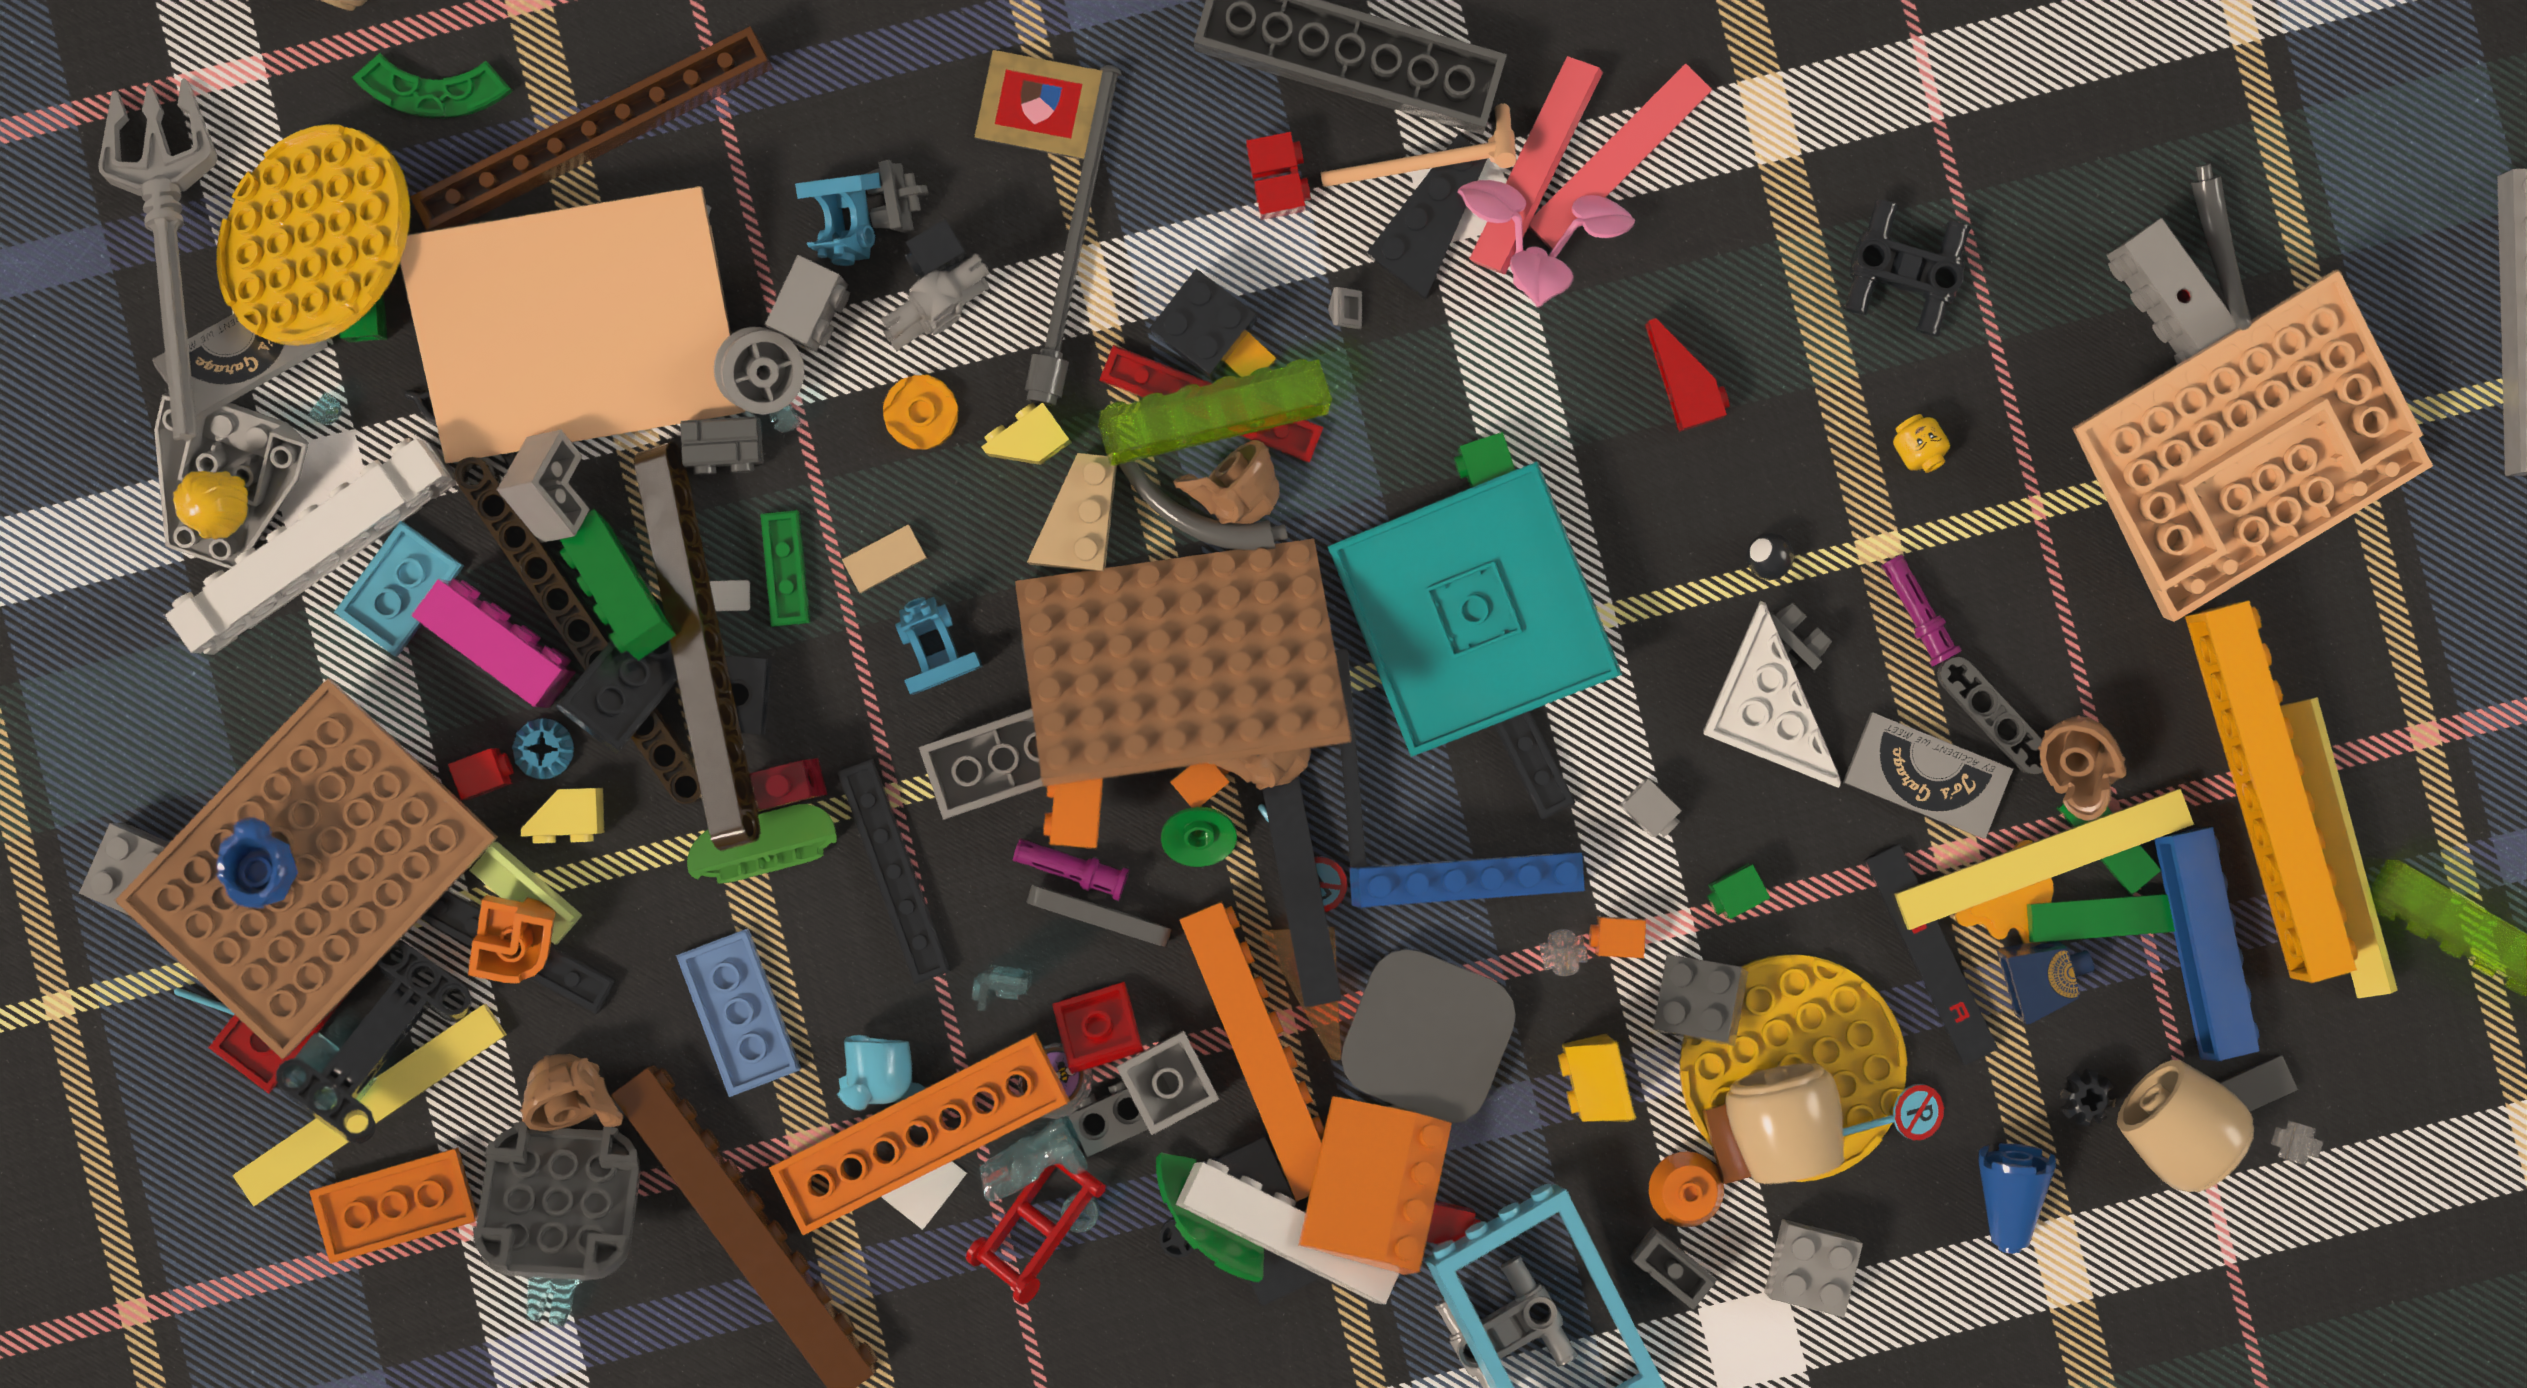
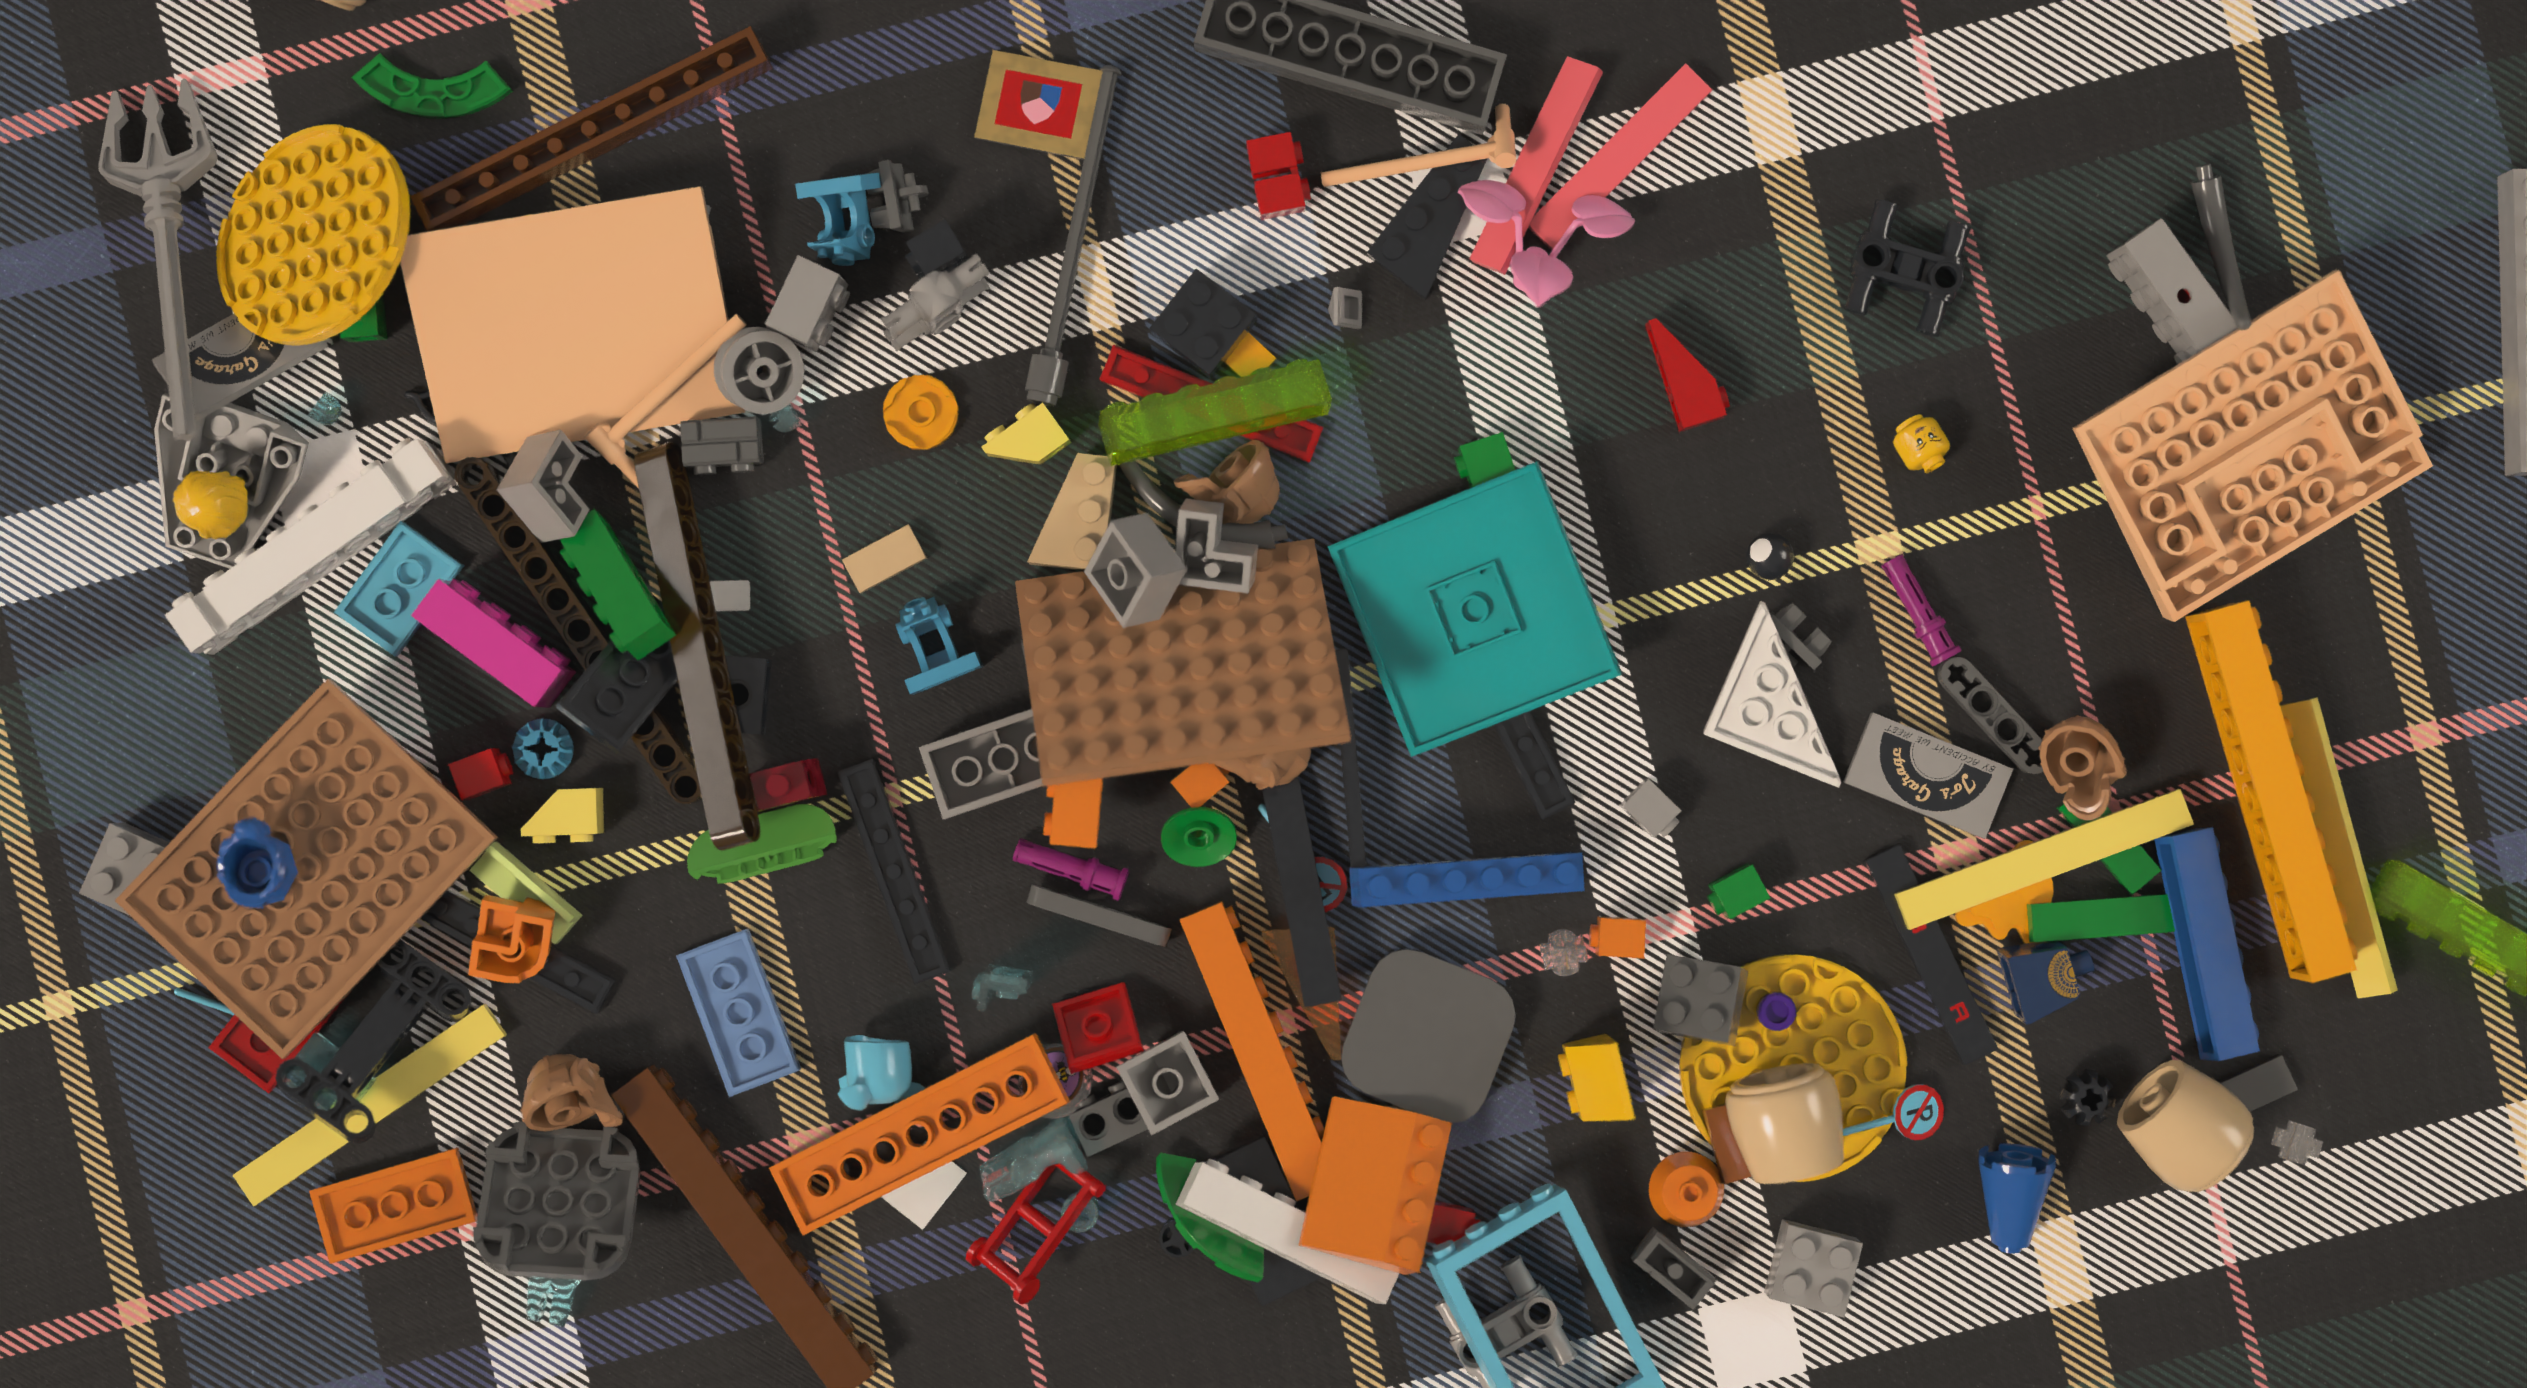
green tile [760,510,810,627] -> none
none -> light nougat bar [584,314,747,489]
none -> light grey brick [1084,513,1187,628]
none -> light grey brick [1175,499,1258,593]
none -> dark purple tile [1756,992,1796,1031]

